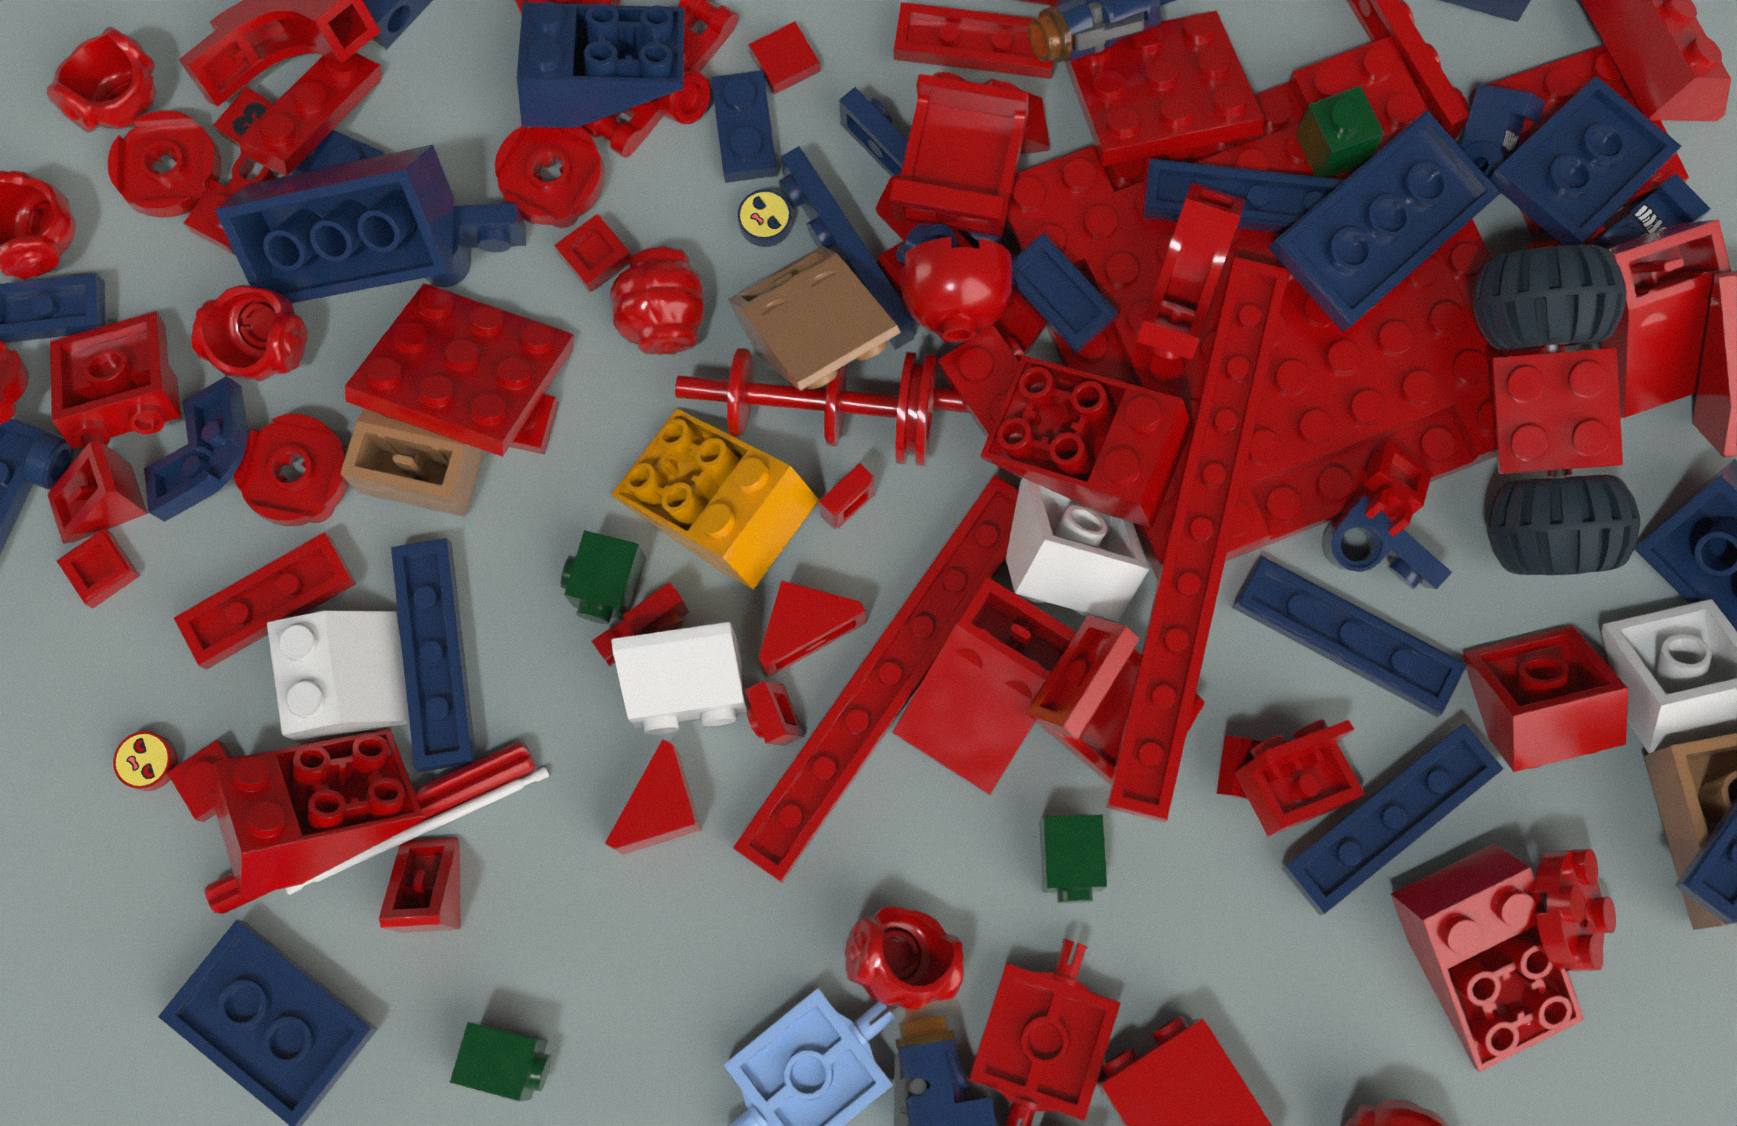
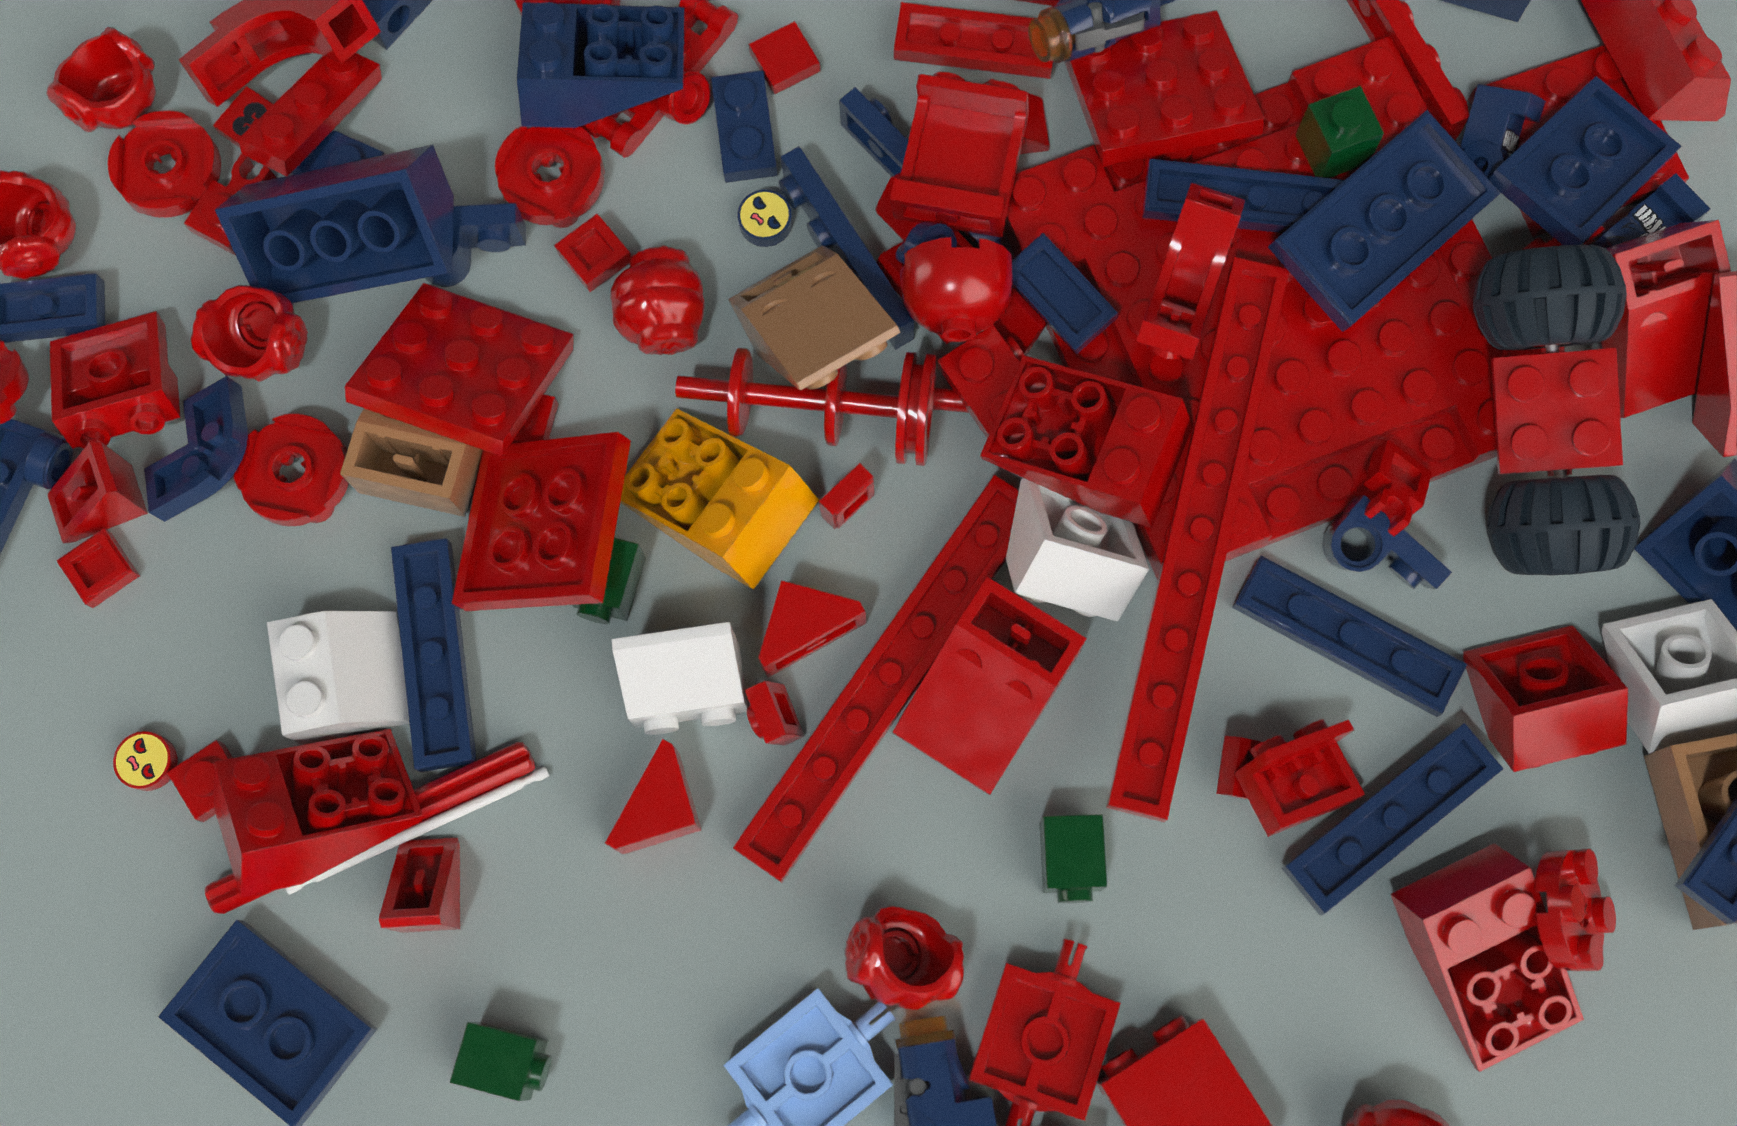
red plate [174,532,356,670] -> none
red plate [591,582,689,666] -> none
red panel [1026,615,1205,785] -> none
none -> red plate [452,431,631,611]

